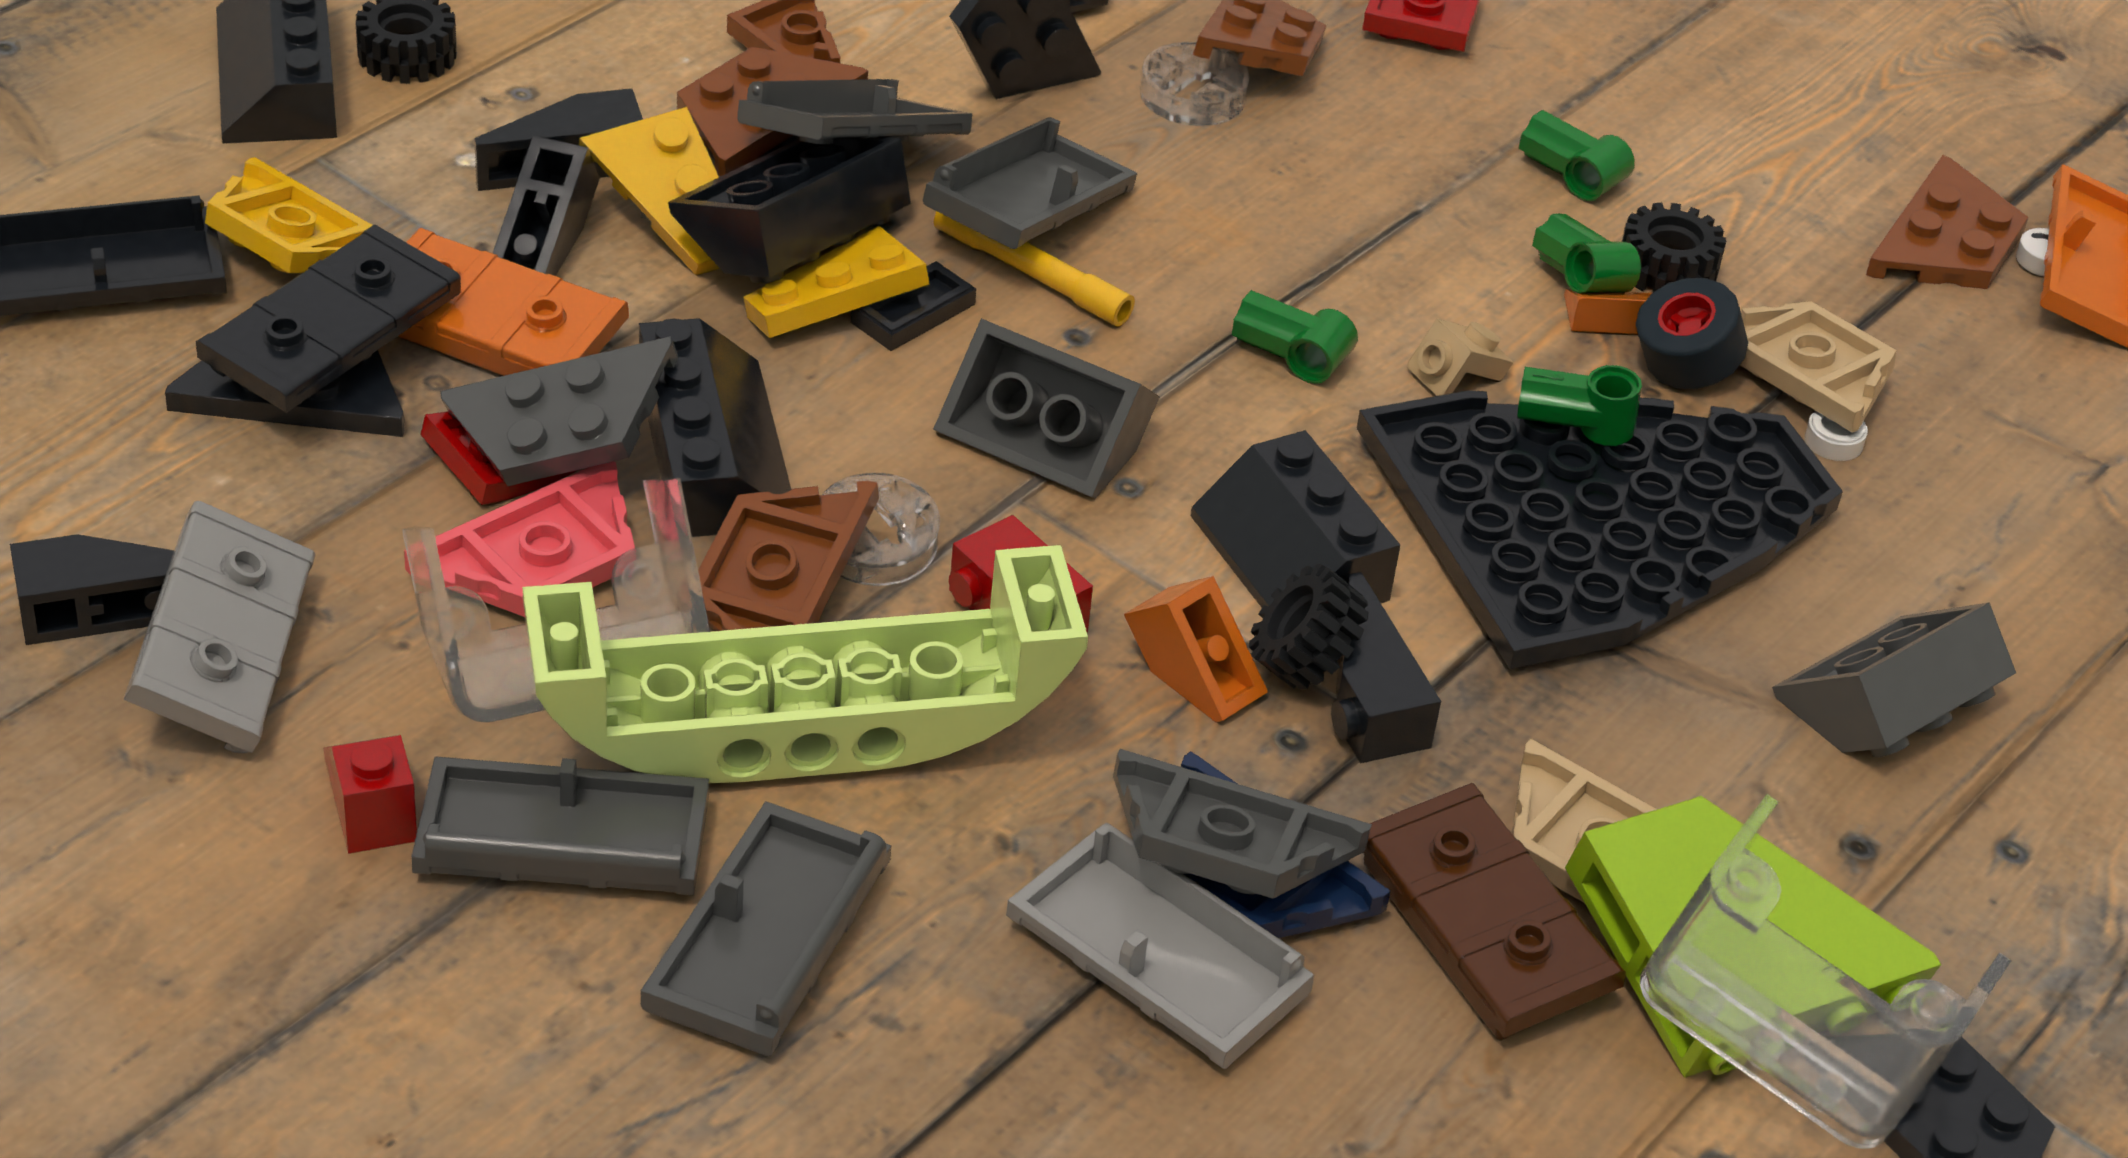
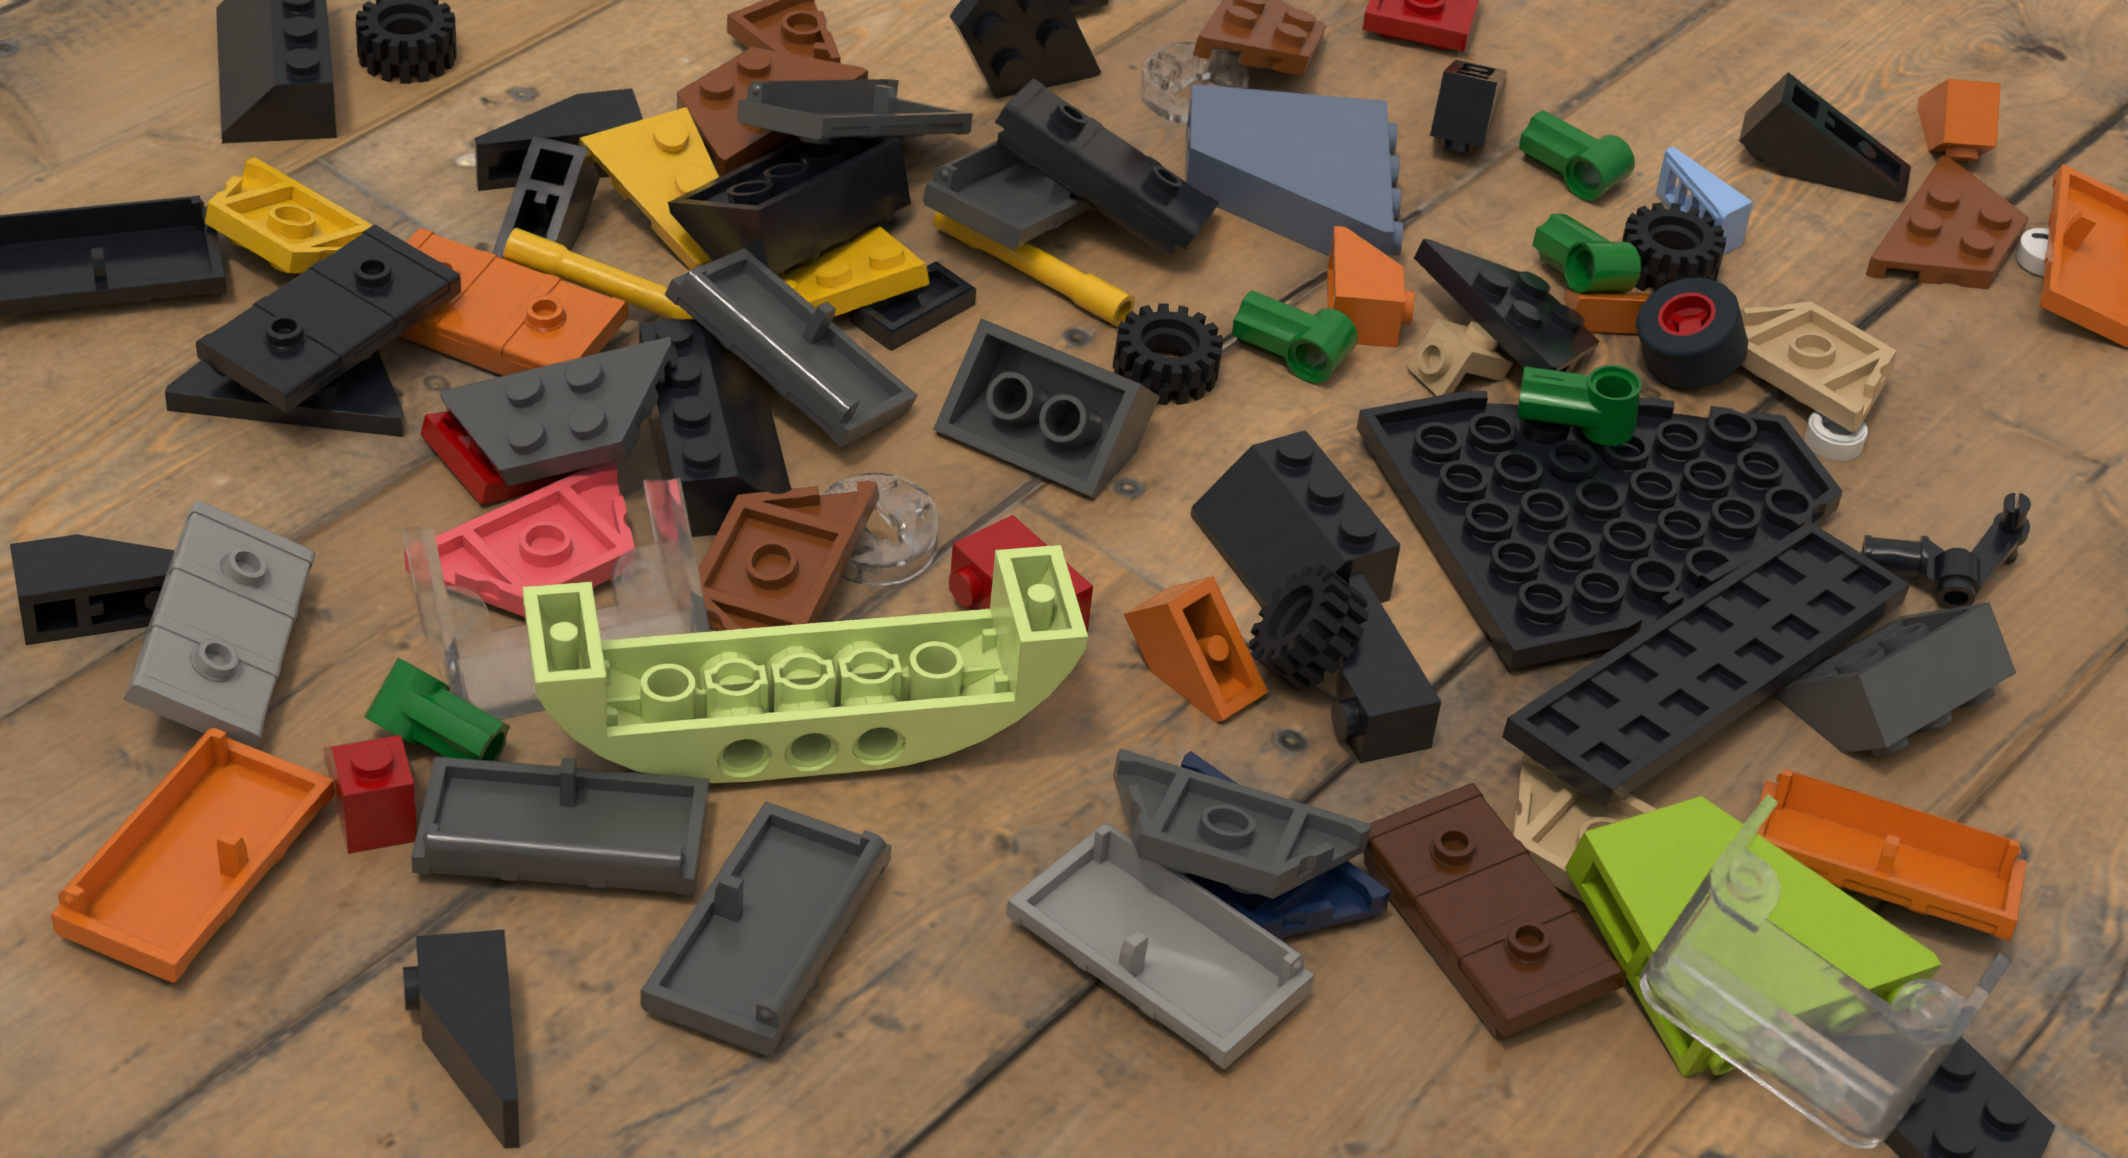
none -> orange container [51,728,335,983]
none -> green piece [364,658,510,761]
none -> black slope [403,930,520,1149]
none -> yellow piece [503,228,694,320]
none -> dark grey container [665,248,918,447]
none -> black container [995,78,1219,257]
none -> black tyre [1112,303,1223,405]
none -> sand blue slope [1185,84,1403,257]
none -> orange slope [1327,226,1414,348]
none -> black wing [1413,239,1600,373]
none -> black slope [1430,60,1507,153]
none -> black plate [1502,521,1910,809]
none -> light blue slope [1656,146,1753,255]
none -> black slope [1739,72,1911,203]
none -> orange container [1750,769,2027,942]
none -> black pin [1861,493,2031,608]
none -> orange slope [1917,79,2001,163]

